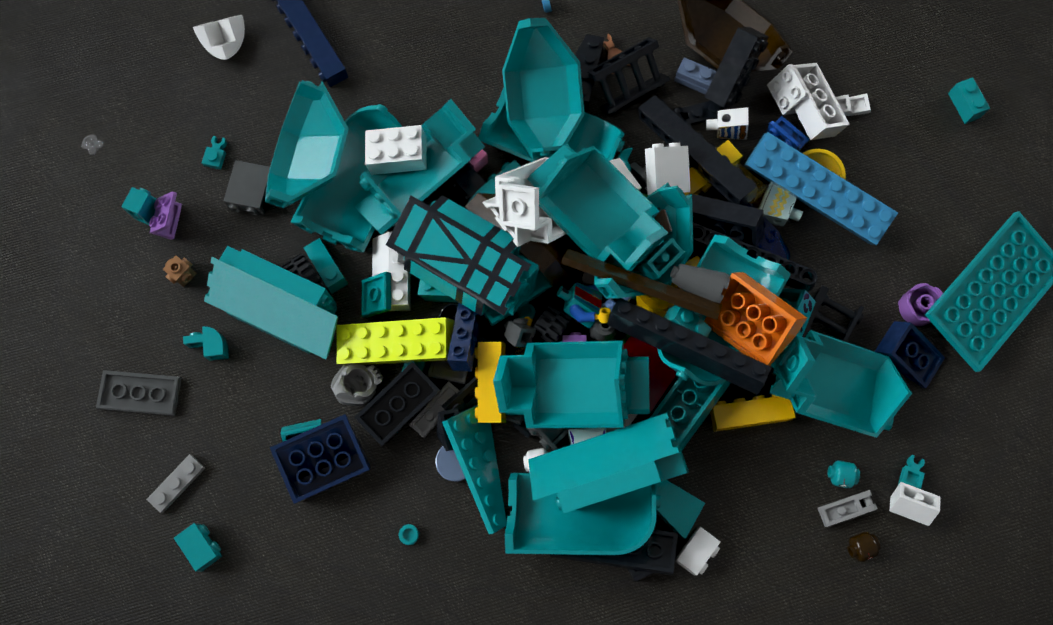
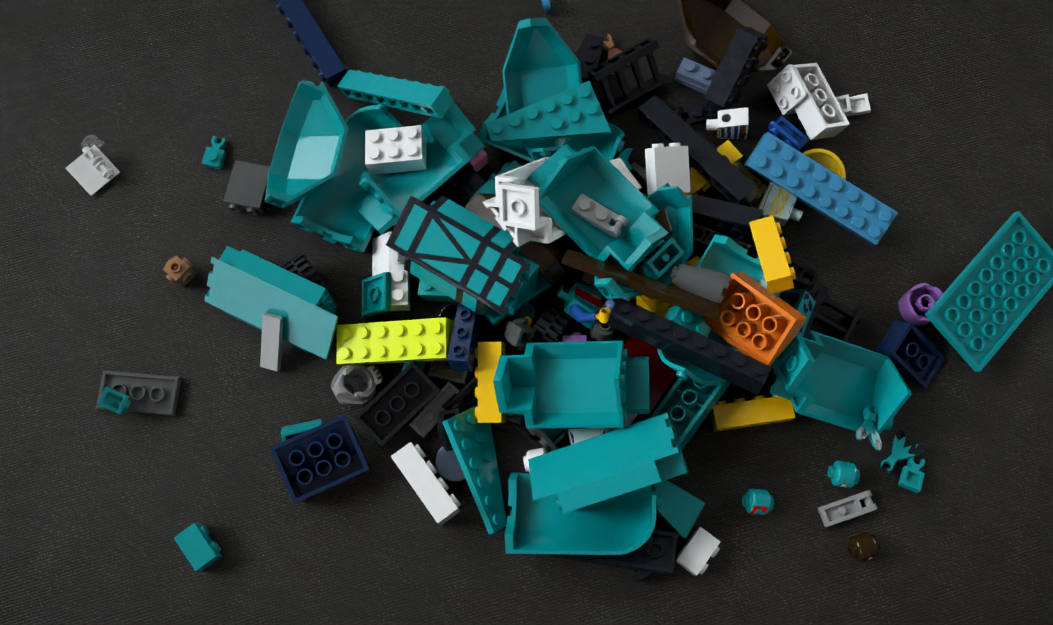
teal brick [121,187,156,225] -> none
light grey plate [146,454,205,513] -> none
medium lavender bracket [149,191,182,240] -> none
teal brick [183,326,229,361] -> none
white brick [193,15,245,60] -> none
teal slope [303,238,348,294] -> none
teal tile [399,524,420,545] -> none
white brick [889,482,940,526] -> none
teal brick [948,77,990,124] -> none
none -> white hinge [65,144,120,196]
none -> teal bracket [97,386,131,414]
none -> light grey tile [260,312,284,372]
none -> teal brick [337,70,454,119]
none -> white brick [391,442,461,525]
none -> teal wing [485,81,611,143]
none -> light grey plate [571,193,628,238]
none -> teal head [742,488,774,516]
none -> yellow brick [749,216,796,295]
none -> teal piece [856,405,882,451]
none -> teal piece [880,430,924,473]

